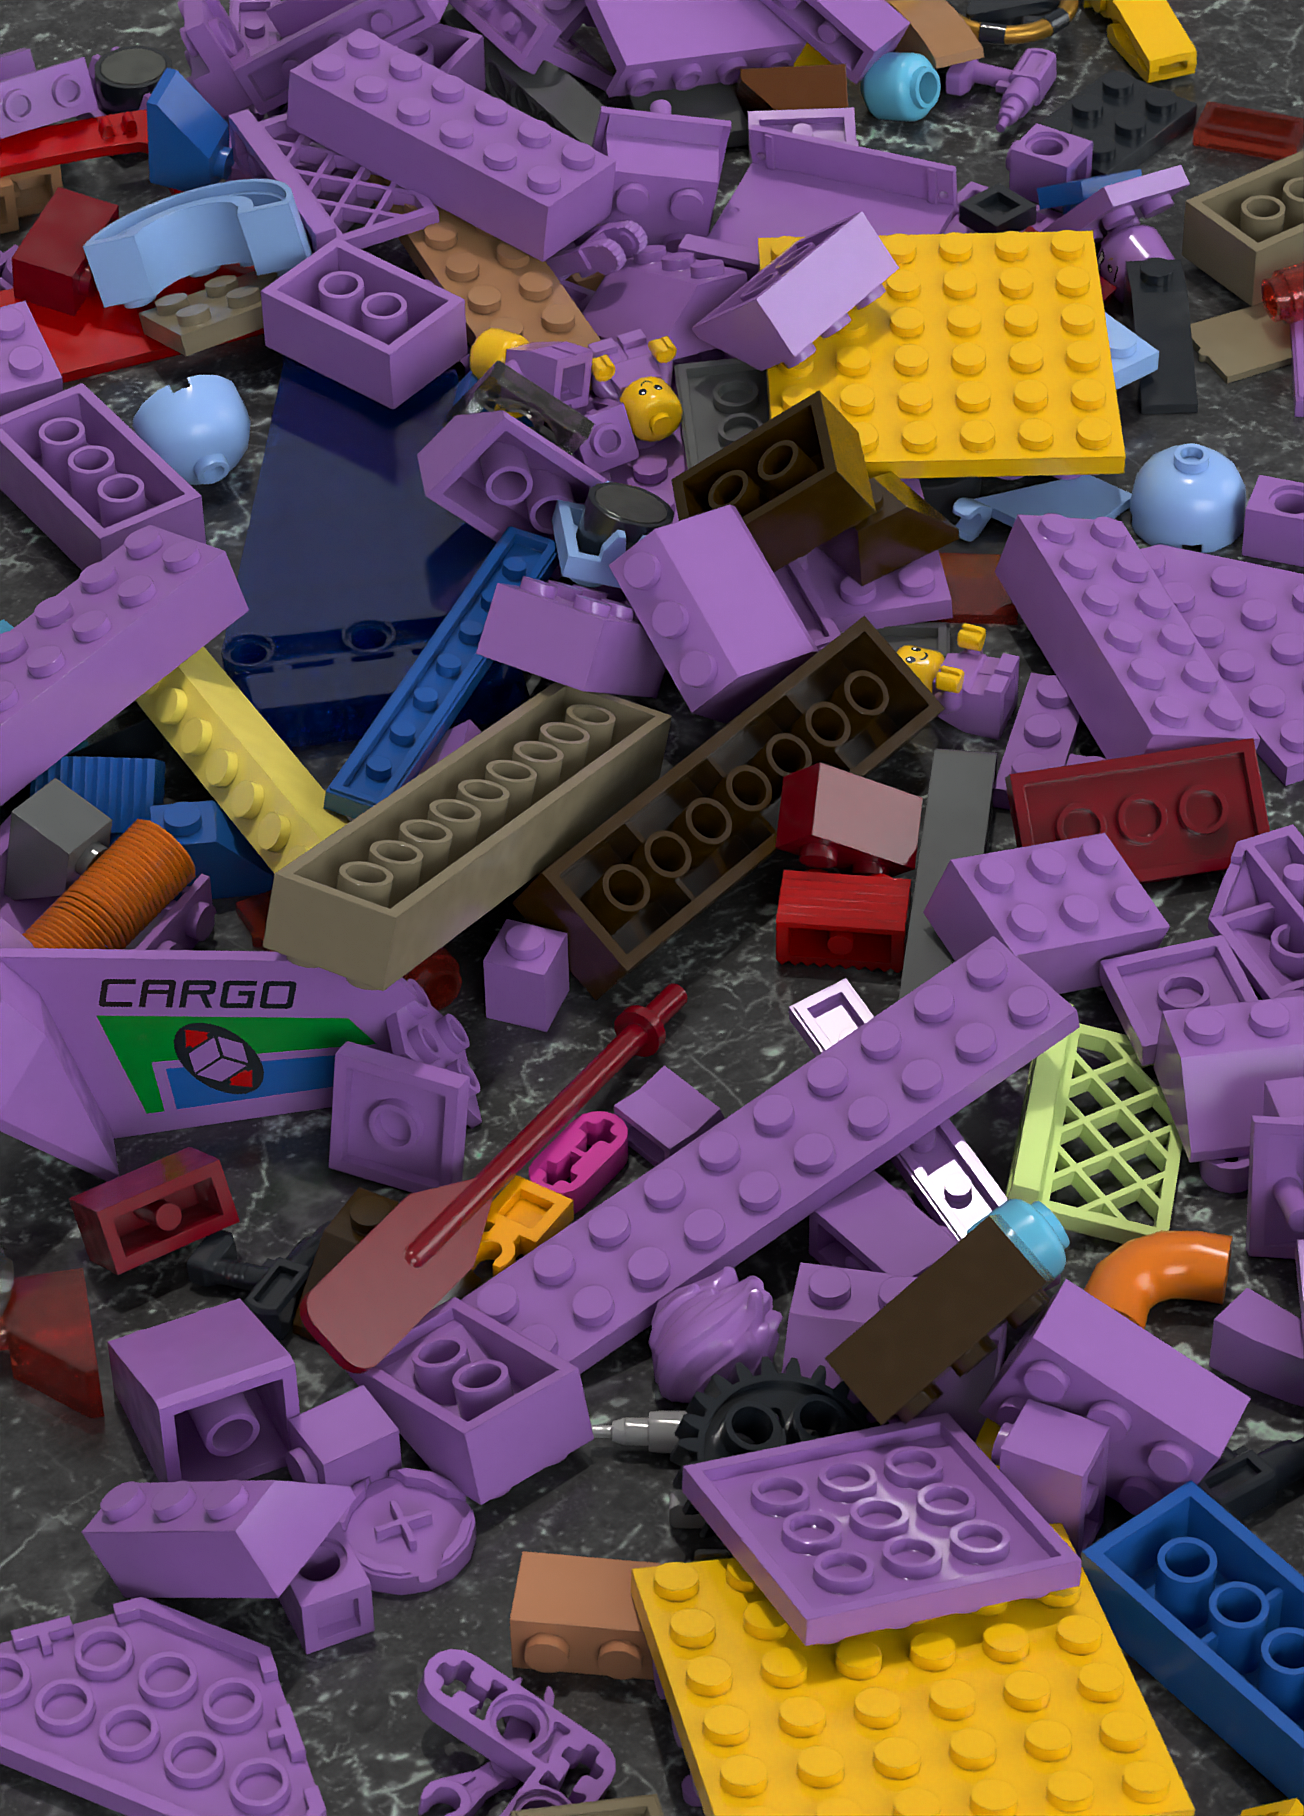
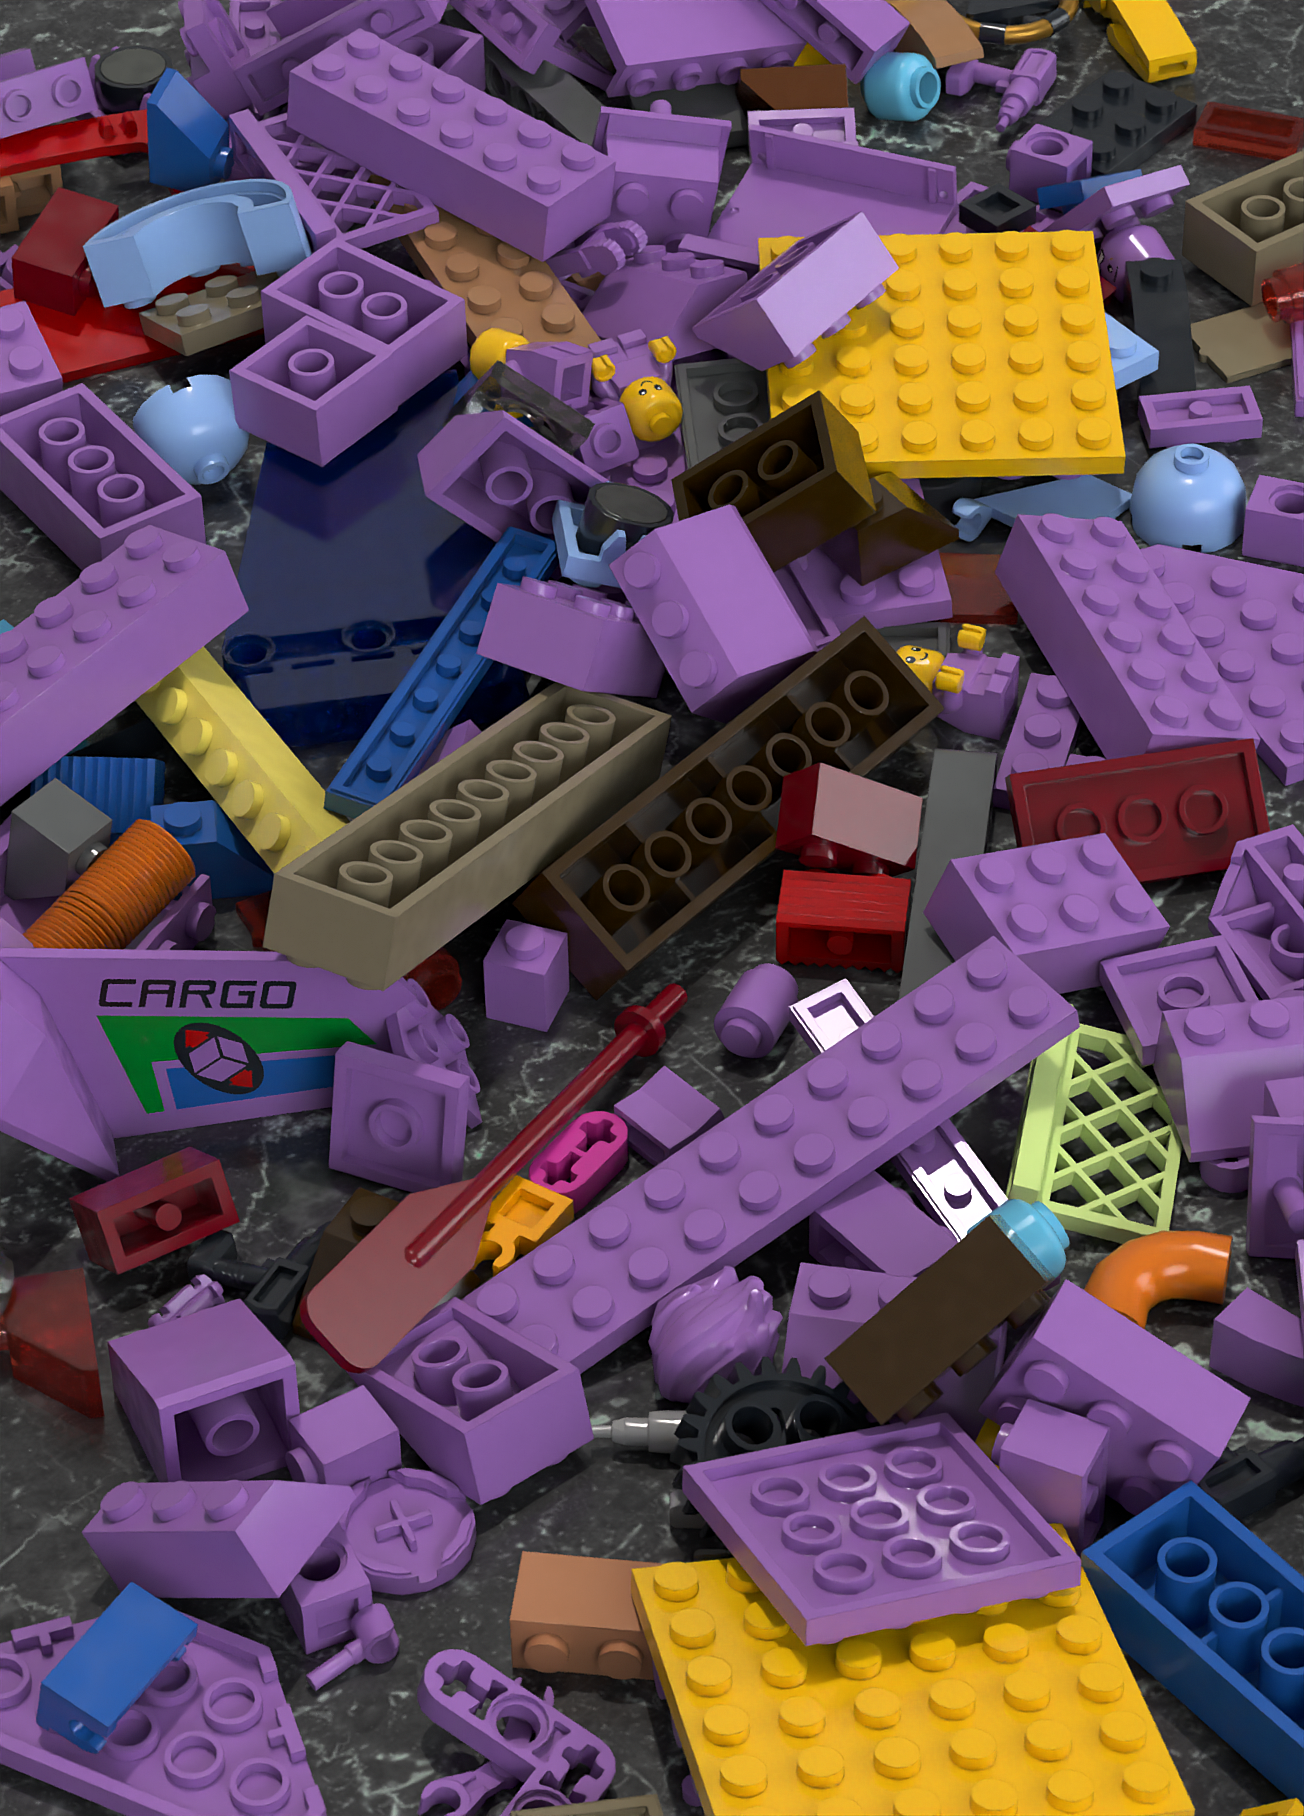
none -> blue hinge [36,1581,198,1754]
none -> medium lavender piece [148,1274,225,1328]
none -> medium lavender brick [229,315,398,467]
none -> medium lavender hand [306,1603,400,1691]
none -> medium lavender brick [714,963,798,1058]
none -> medium lavender plate [1138,386,1263,448]

